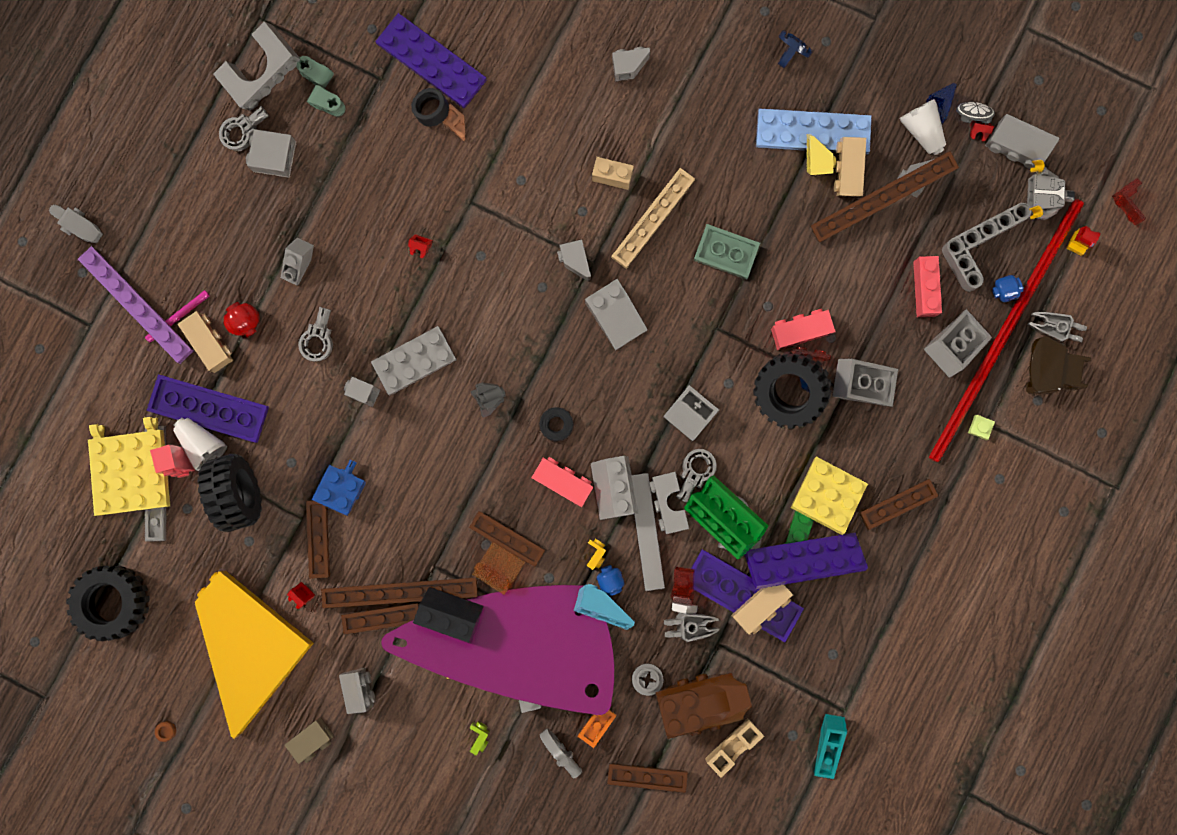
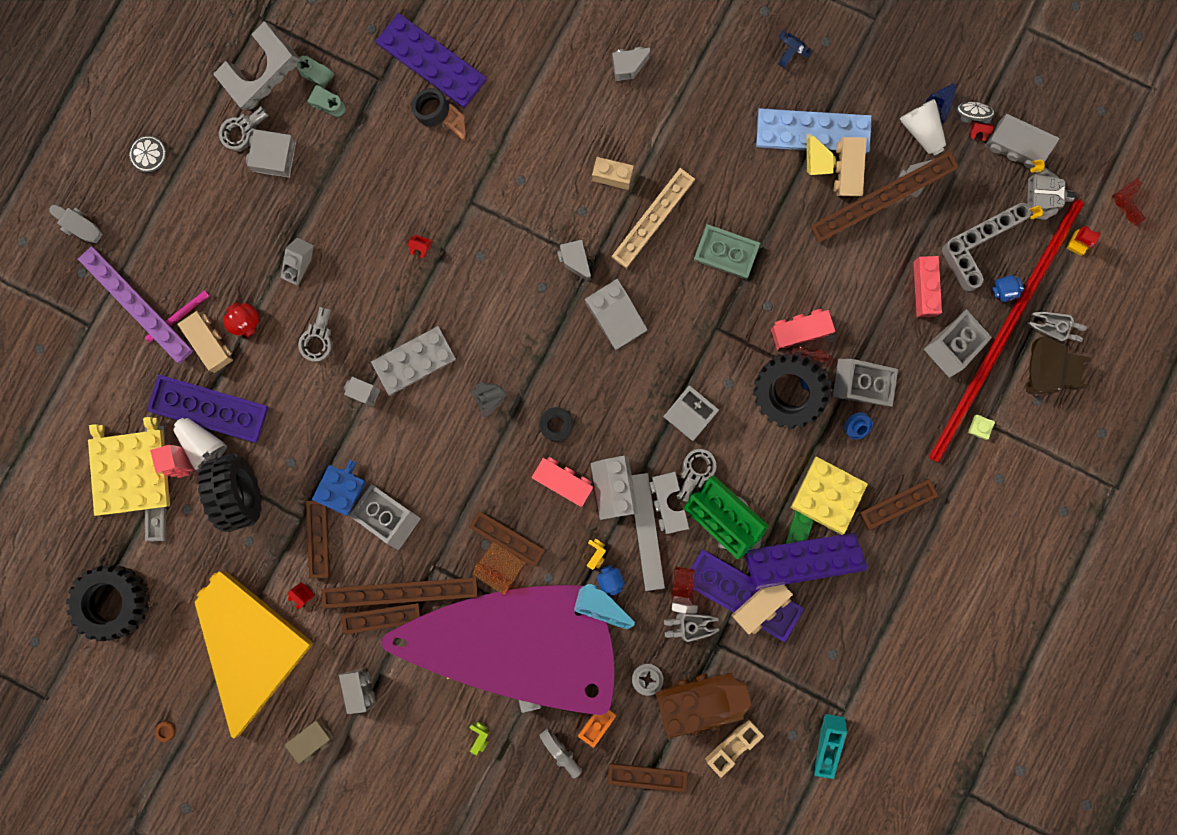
black slope [413,587,484,644] -> none
none -> dish [129,136,167,172]
none -> light grey slope [349,484,421,550]
none -> blue plate [844,412,873,440]

